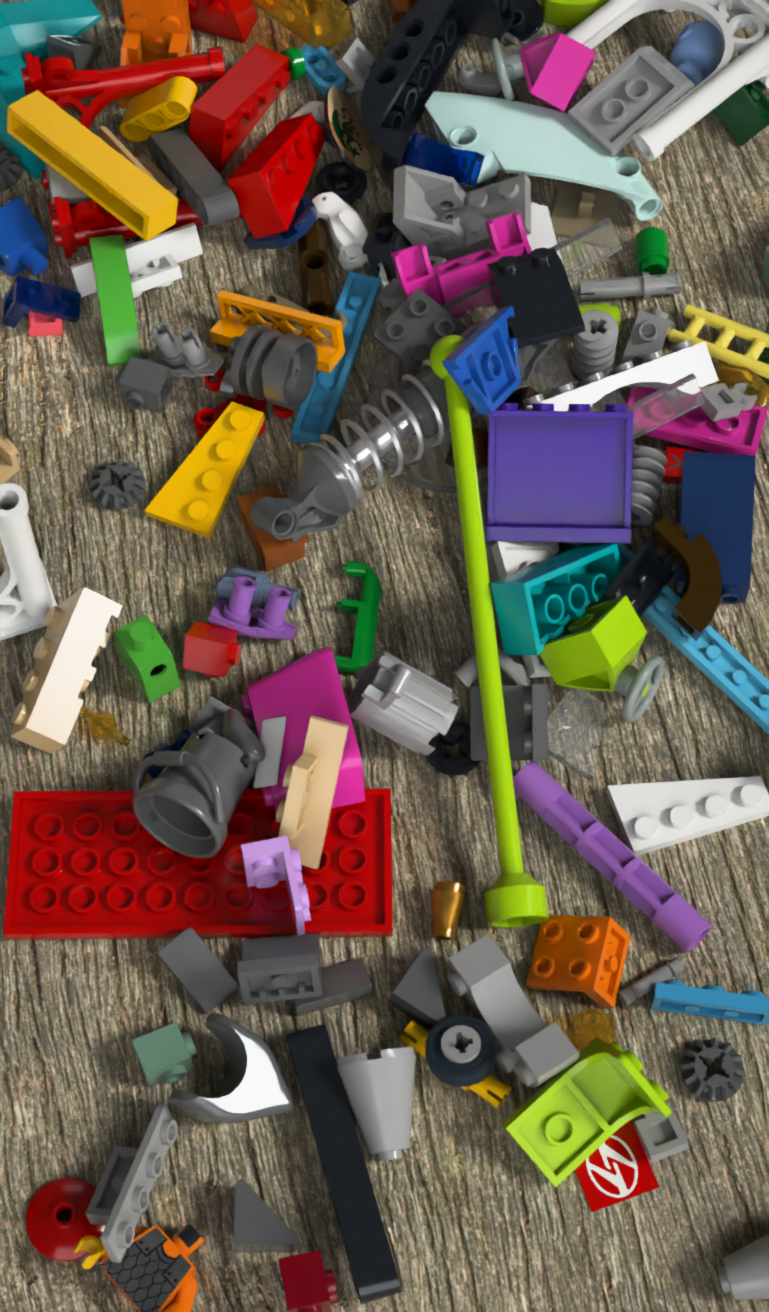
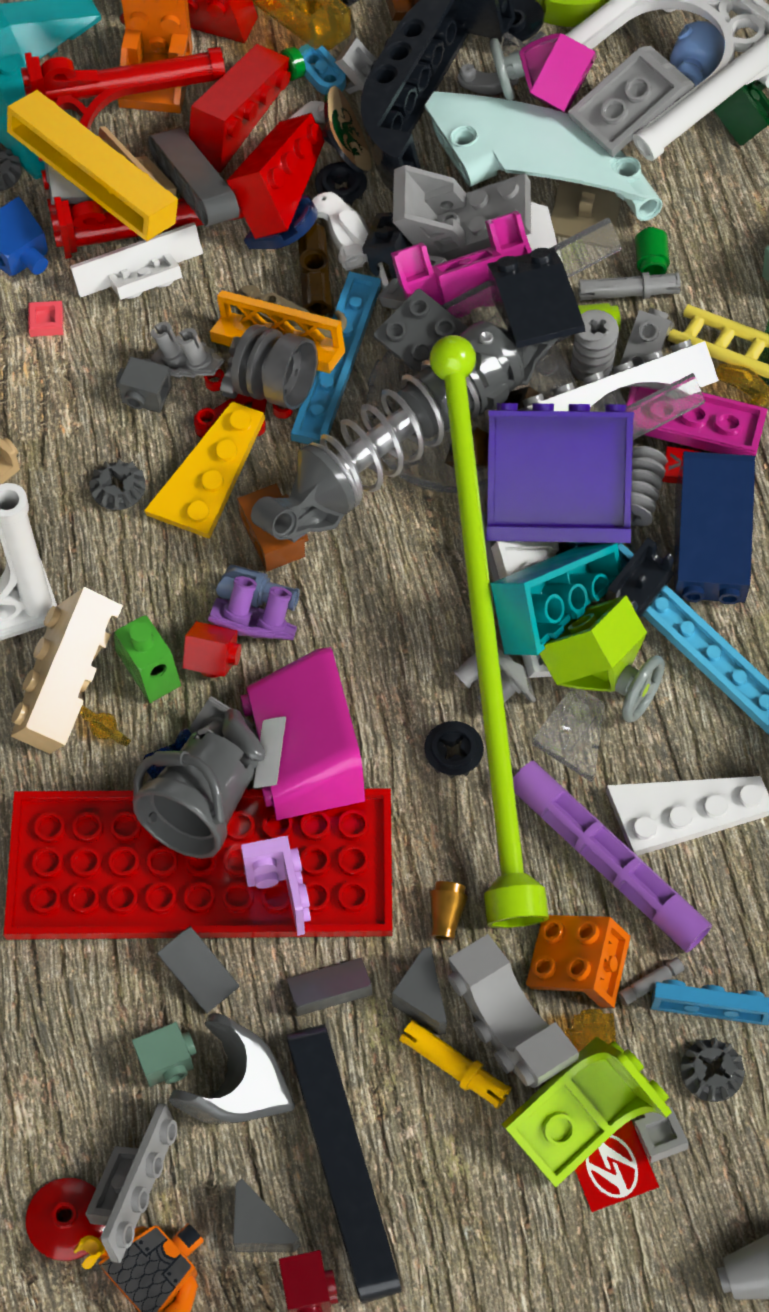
clear blue bracket [2,276,81,328] -> none
dark grey slope [46,35,102,70] -> none
bright green slope [89,234,141,367] -> none
yellow beam [119,76,198,142] -> none
dark grey bracket [237,934,323,1005] -> none
tan bracket [276,715,349,869] -> none
green piece [311,560,381,674] -> none
light grey cone [337,1047,416,1161] -> none
light grey container [345,650,459,755] -> none
clear blue bracket [405,133,484,188] -> none
black wheel [425,1015,497,1087] -> none
blue wing [442,306,521,415] -> none
dark grey bracket [470,684,548,761] -> none
dark brown arch [651,517,722,641] -> none
light grey plate [693,383,758,421] -> none

